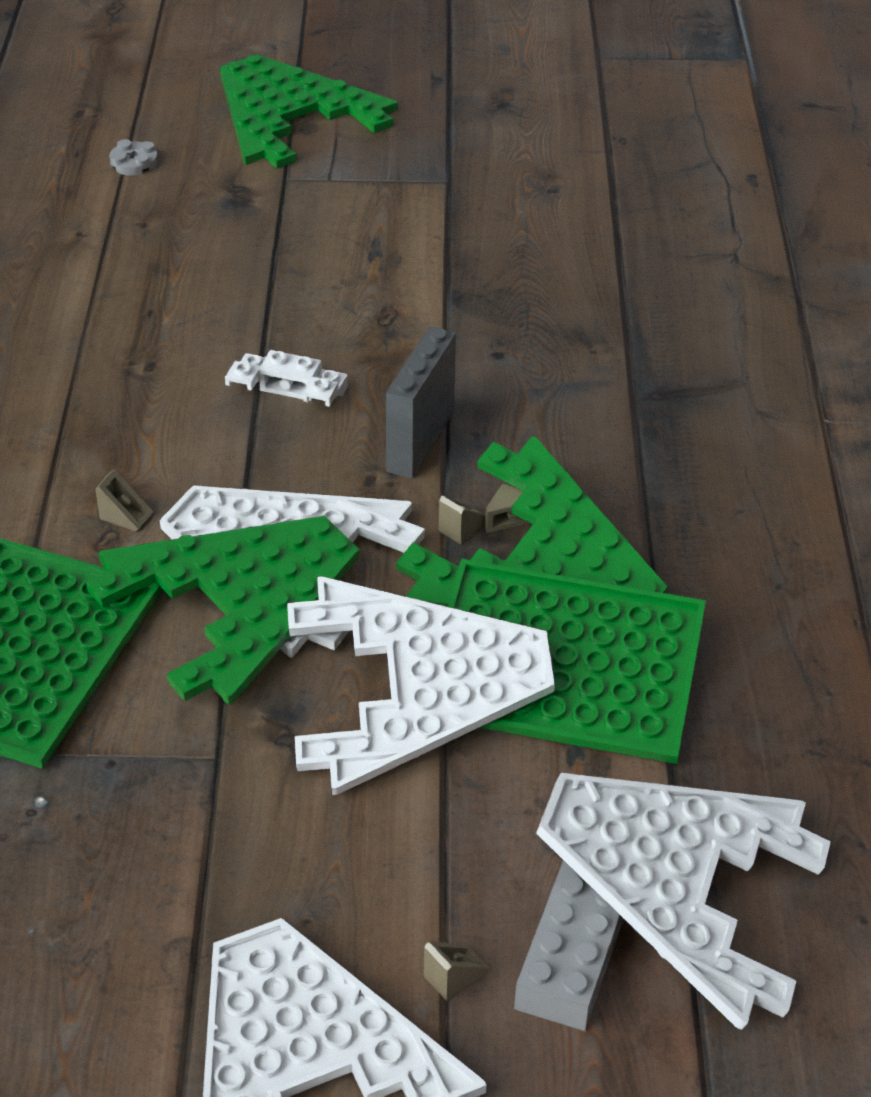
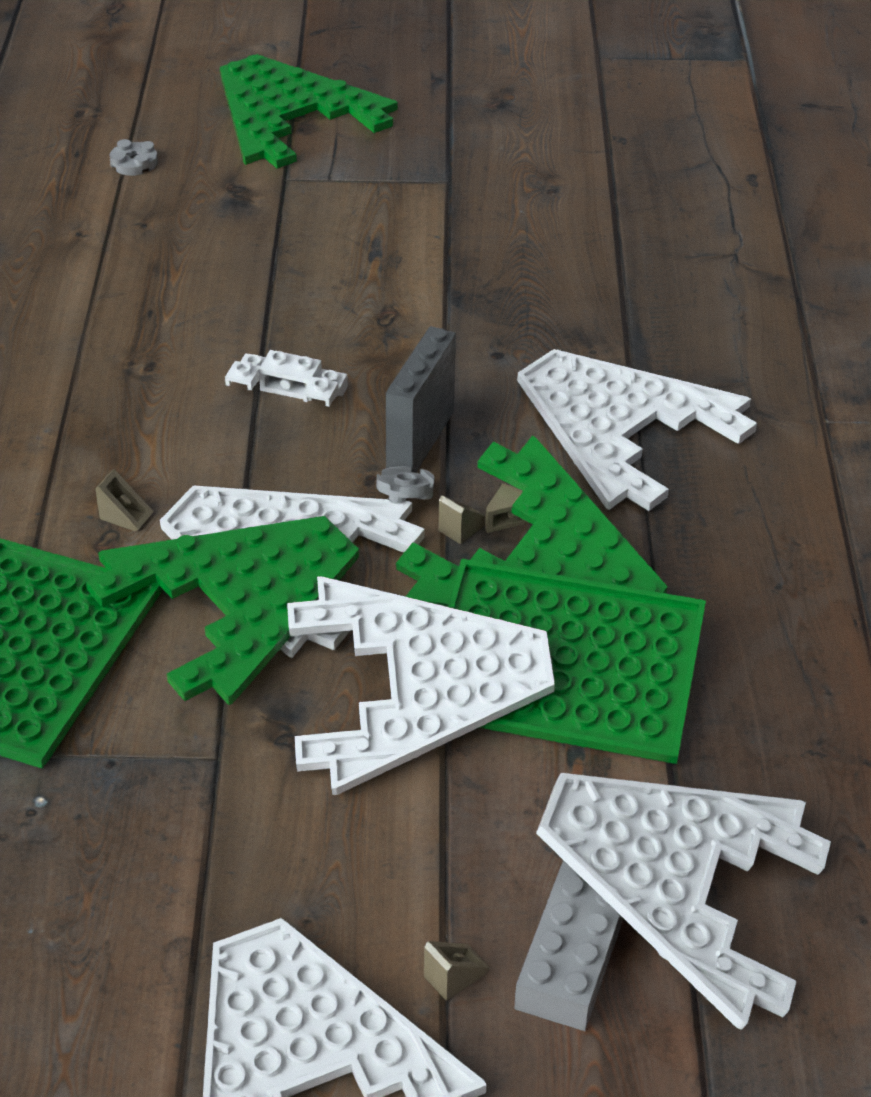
none -> light grey plate [376,466,435,503]
none -> white wing [517,349,757,511]

